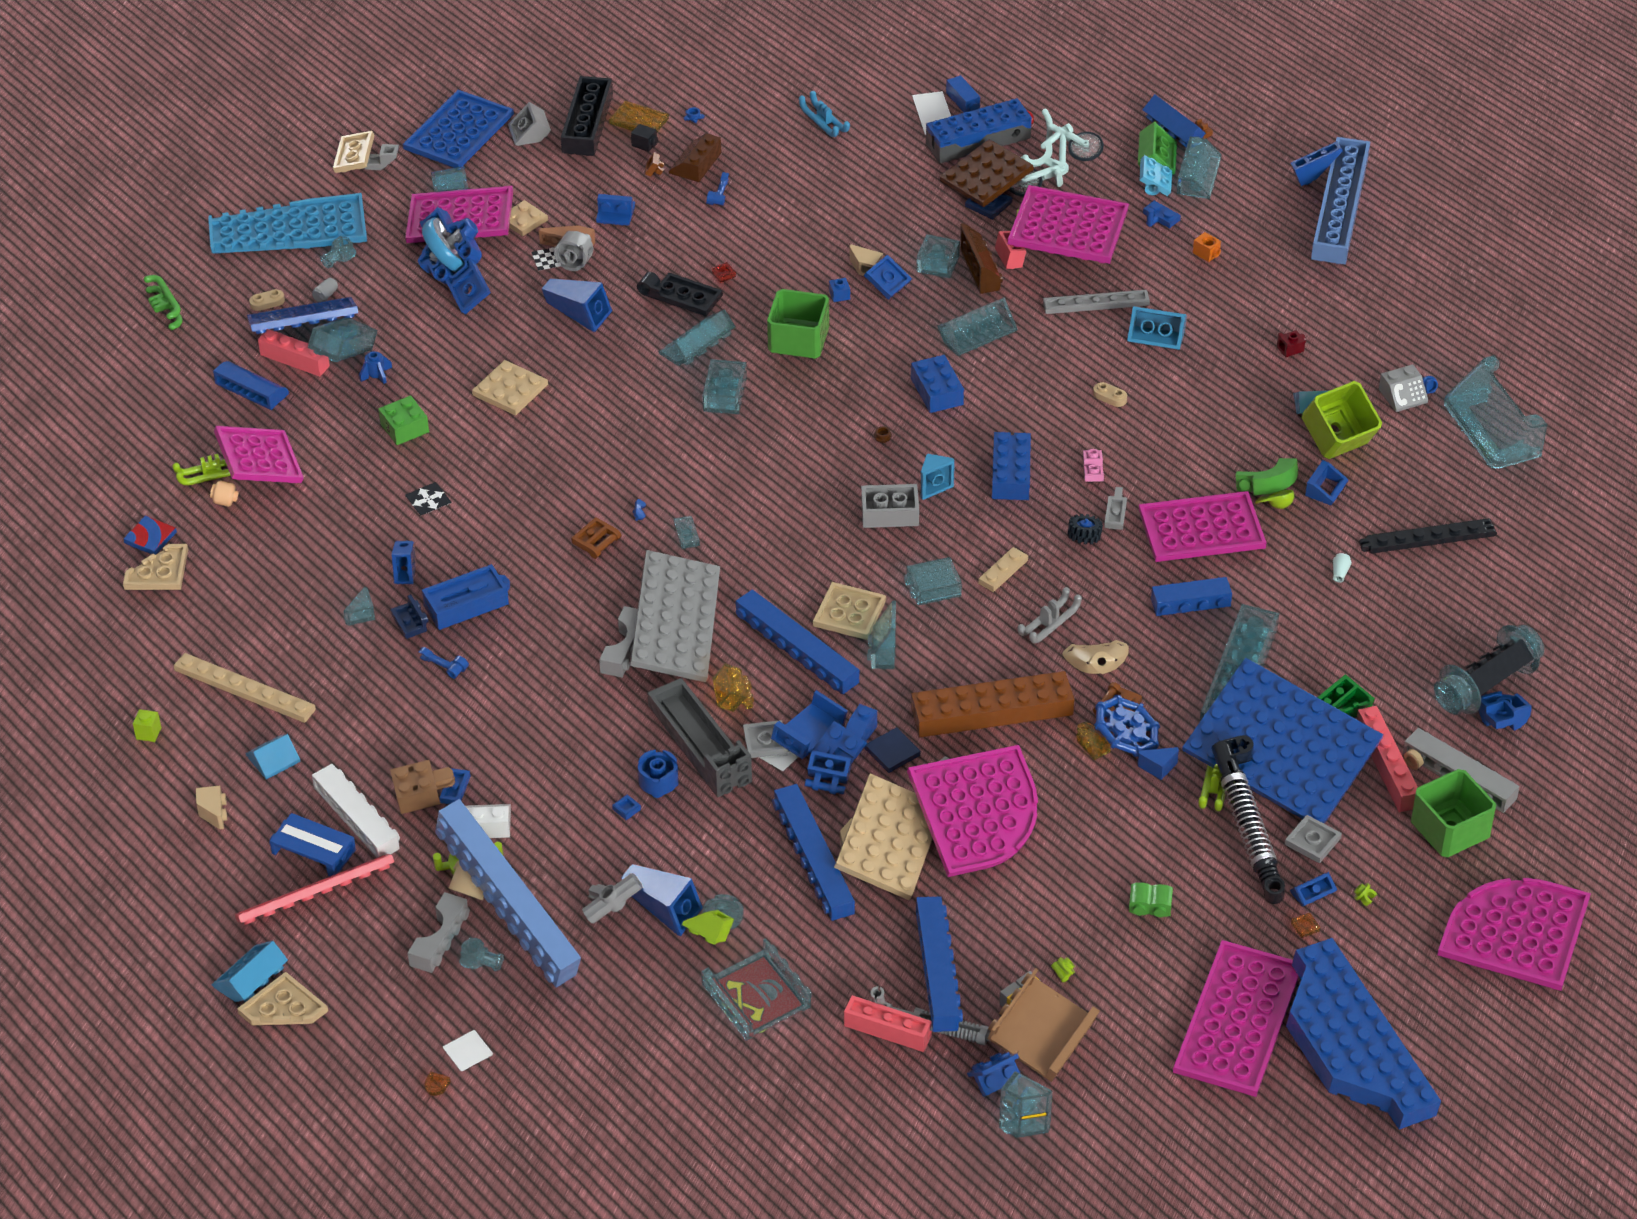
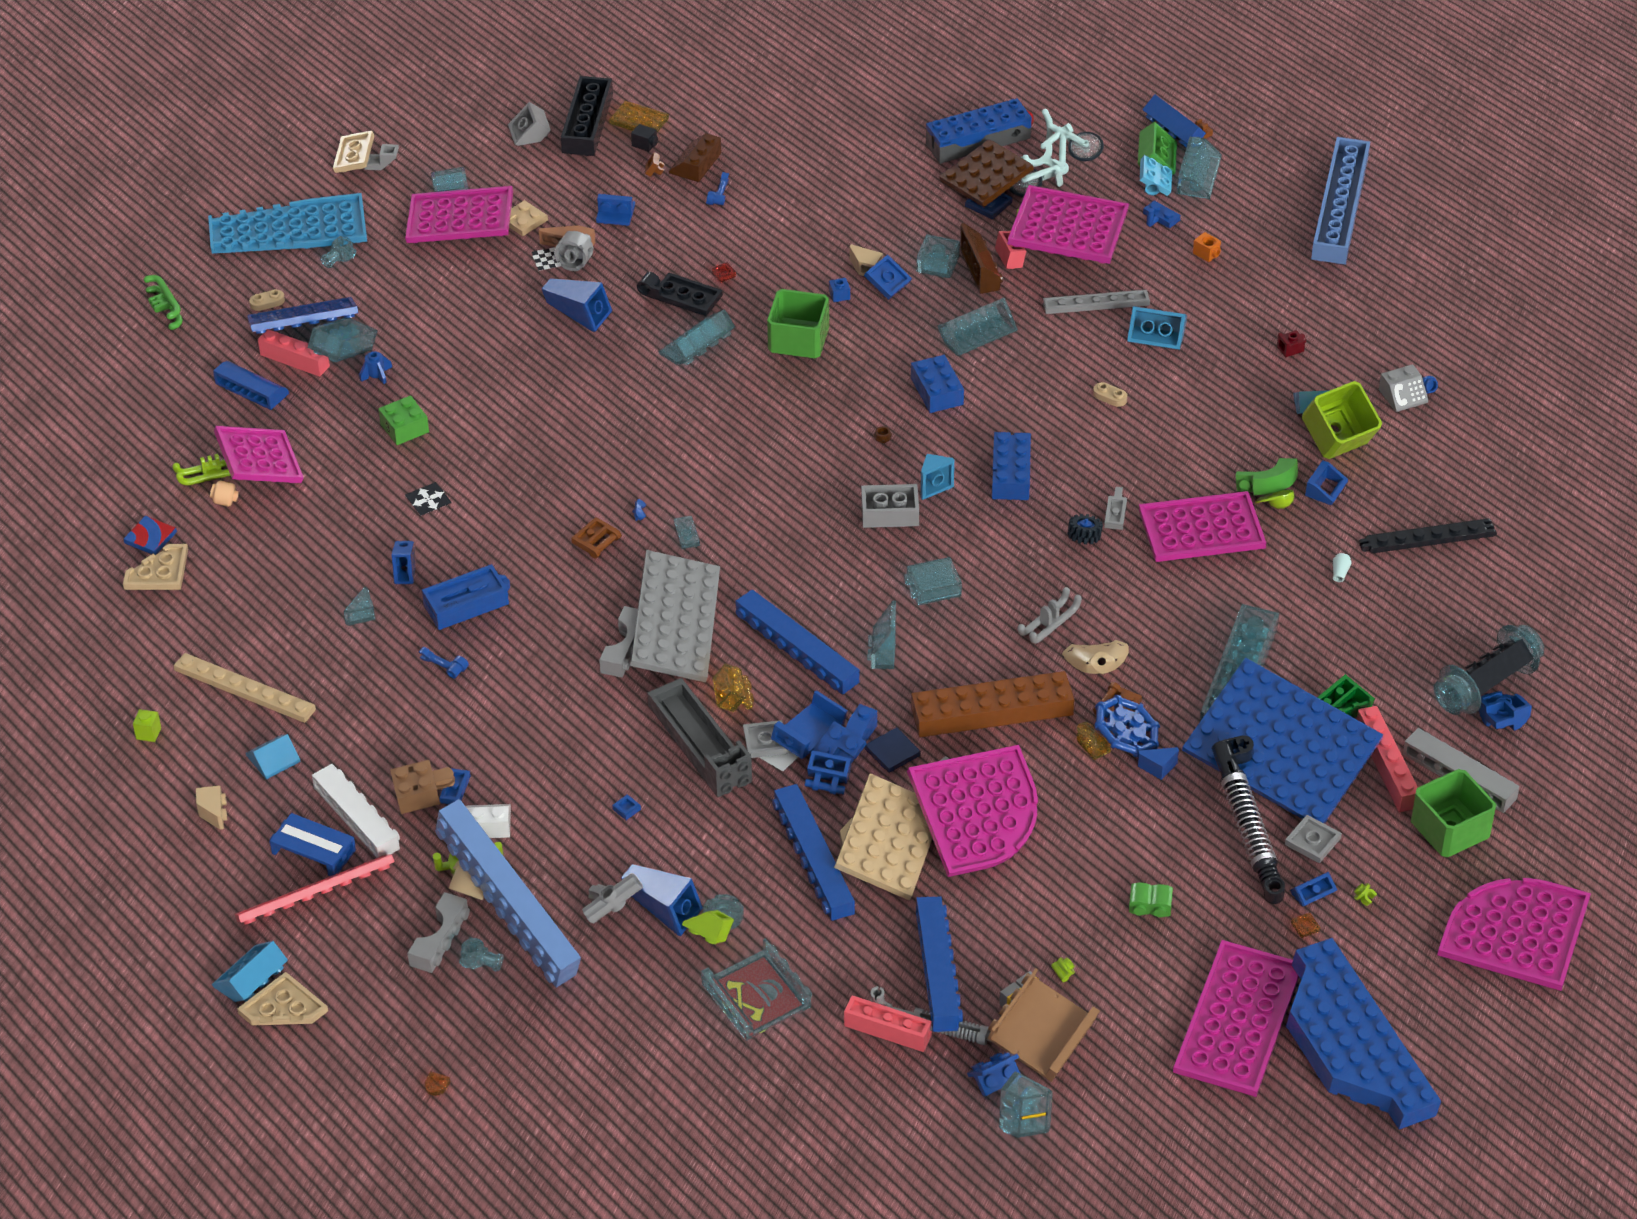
light grey piece [312,278,338,302] -> none
dark blue bracket [390,594,428,639] -> none
blue plate [403,90,514,169] -> none
blue piece [418,207,491,314] -> none
white sticker [443,1030,493,1071] -> none
tan plate [472,360,548,416] -> none
blue brick [638,750,679,798] -> none
blue plate [684,107,705,123] -> none
clear light blue brick [702,359,747,414] -> none
dark azure piece [799,91,850,137] -> none
tan plate [813,582,886,640] -> none
white sticker [912,91,951,135] -> none
blue brick [946,75,980,113] -> none
tan plate [978,547,1028,592] -> none
bright pink slope [1083,449,1104,482] -> none
blue brick [1151,577,1232,616] -> none
lime piece [1198,764,1226,812] -> none
blue slope [1291,141,1343,186] -> none
tan tile [1404,749,1424,770] -> none
clear light blue windscreen [1444,355,1547,469] -> none

